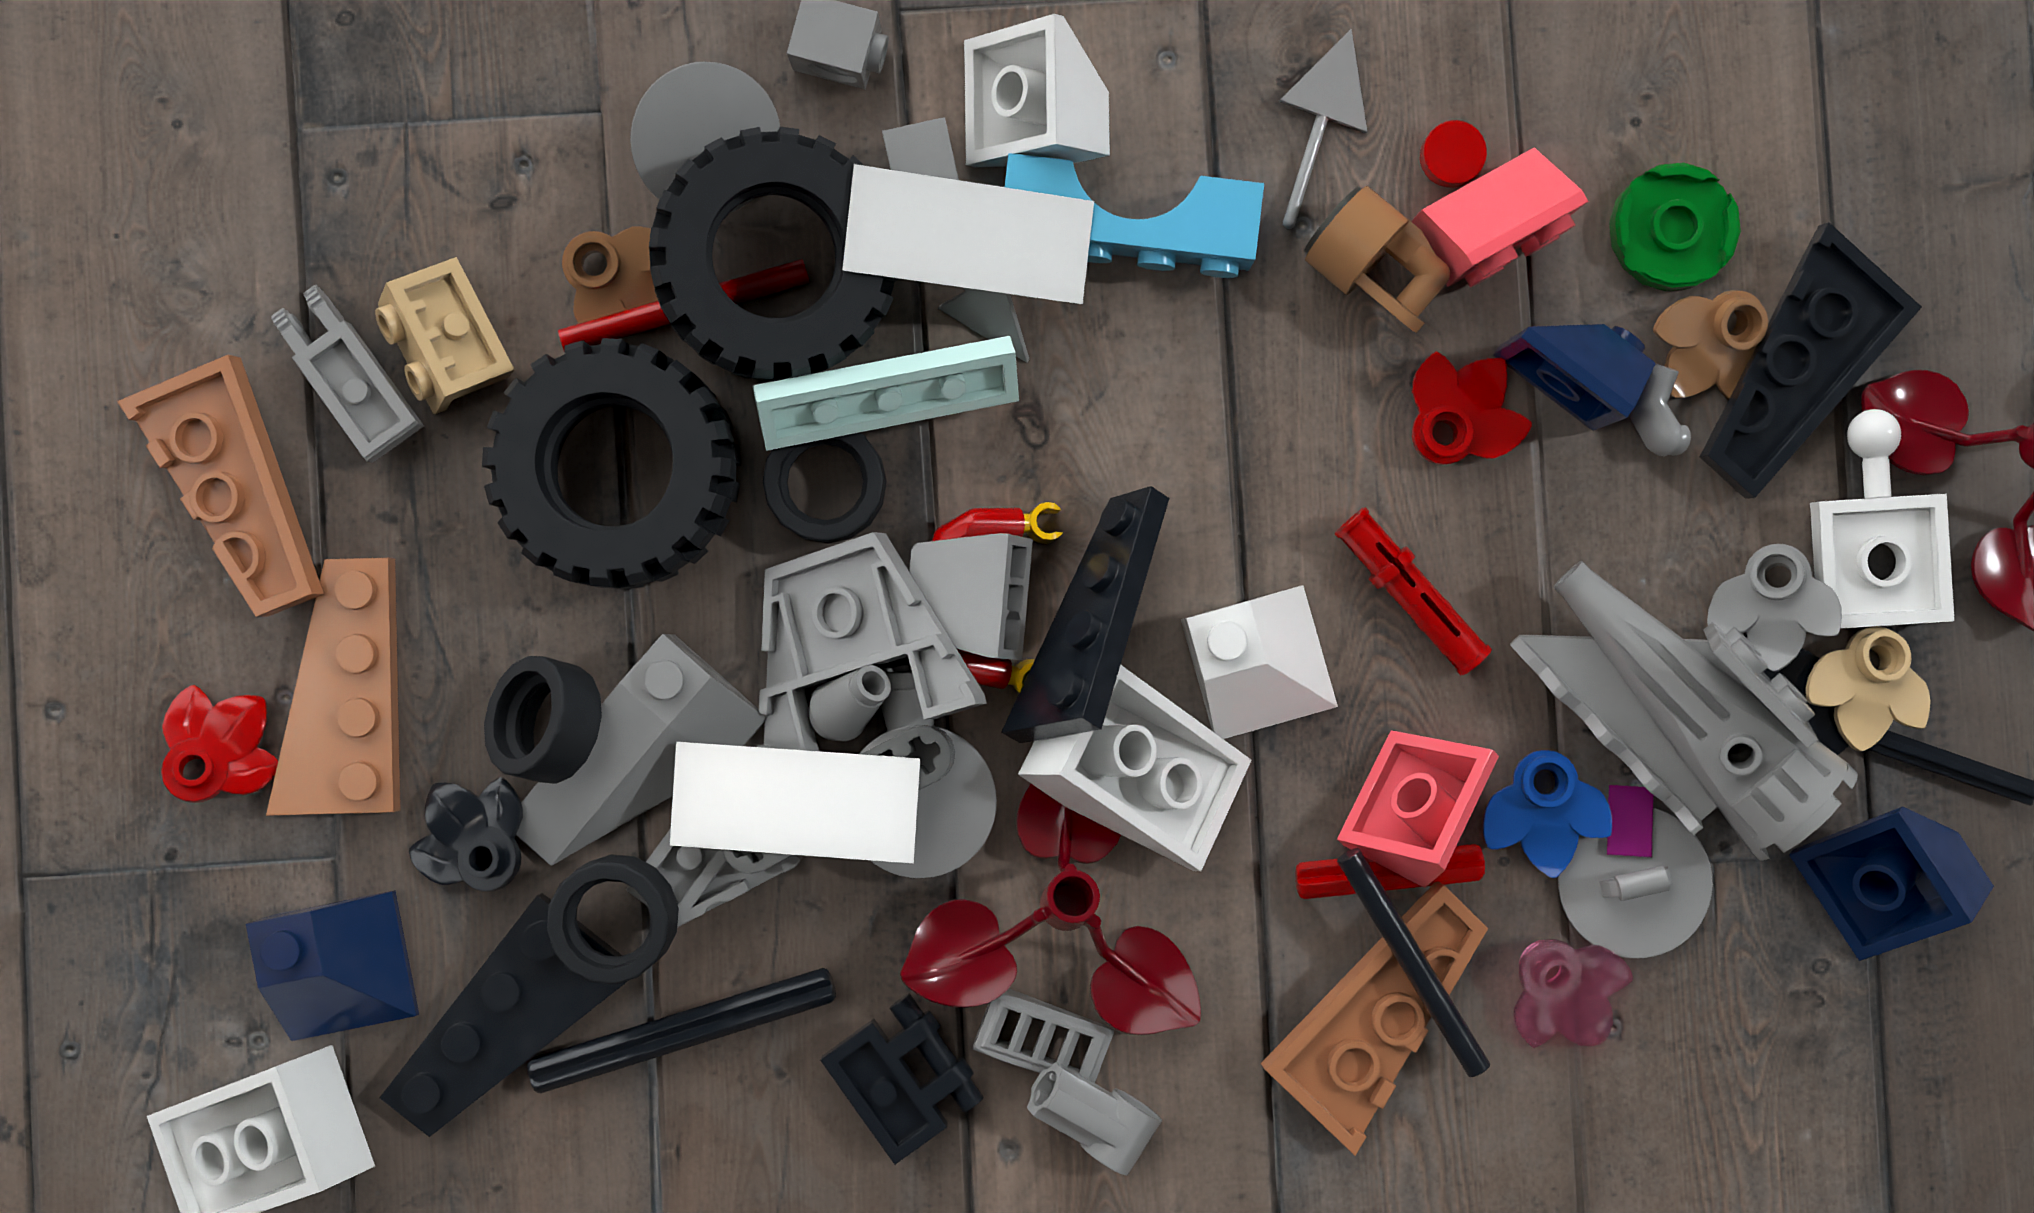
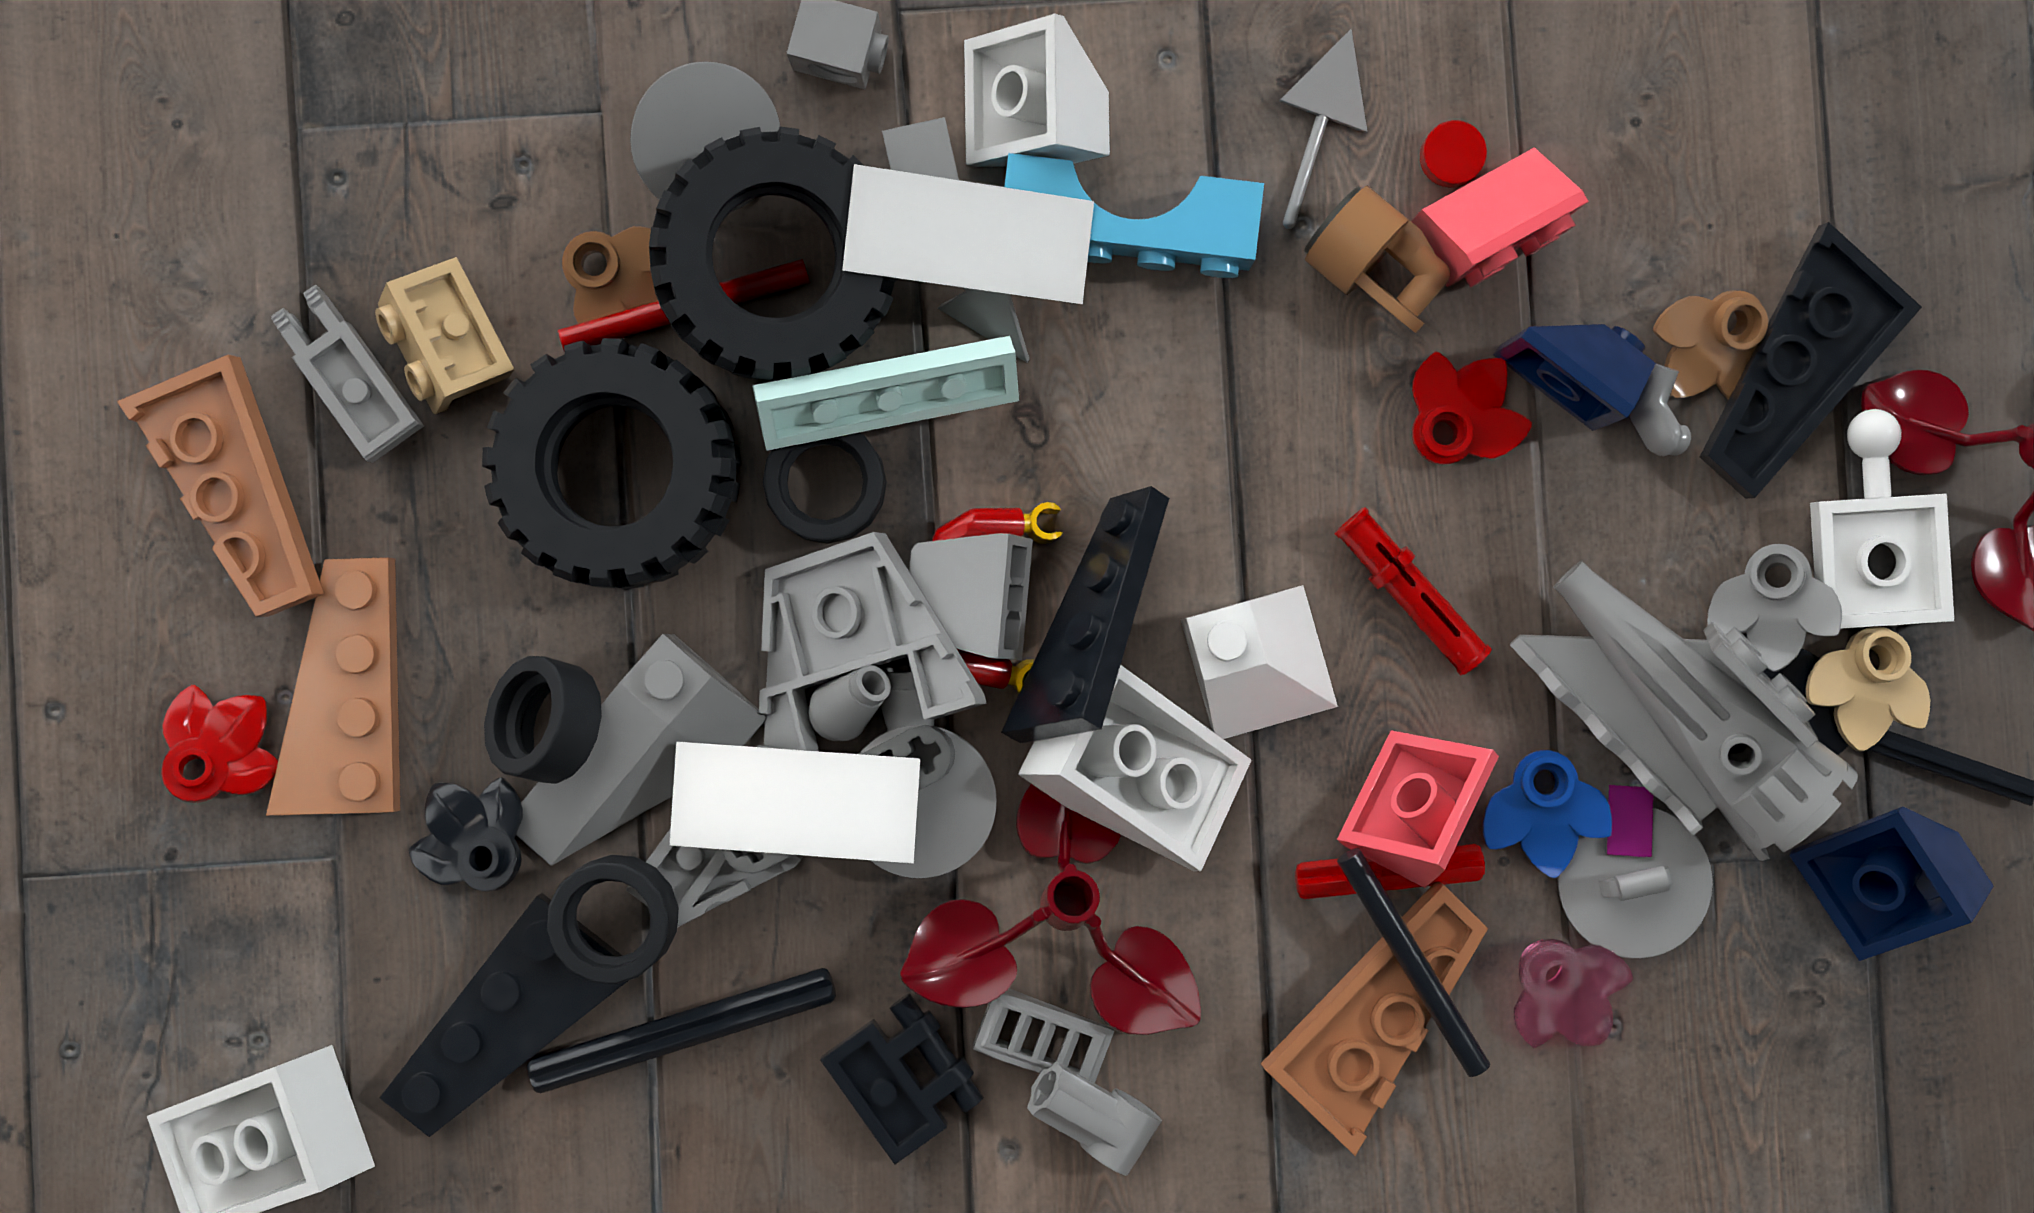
dark blue slope [246,890,419,1041] -> none
green tile [1609,162,1741,291] -> none

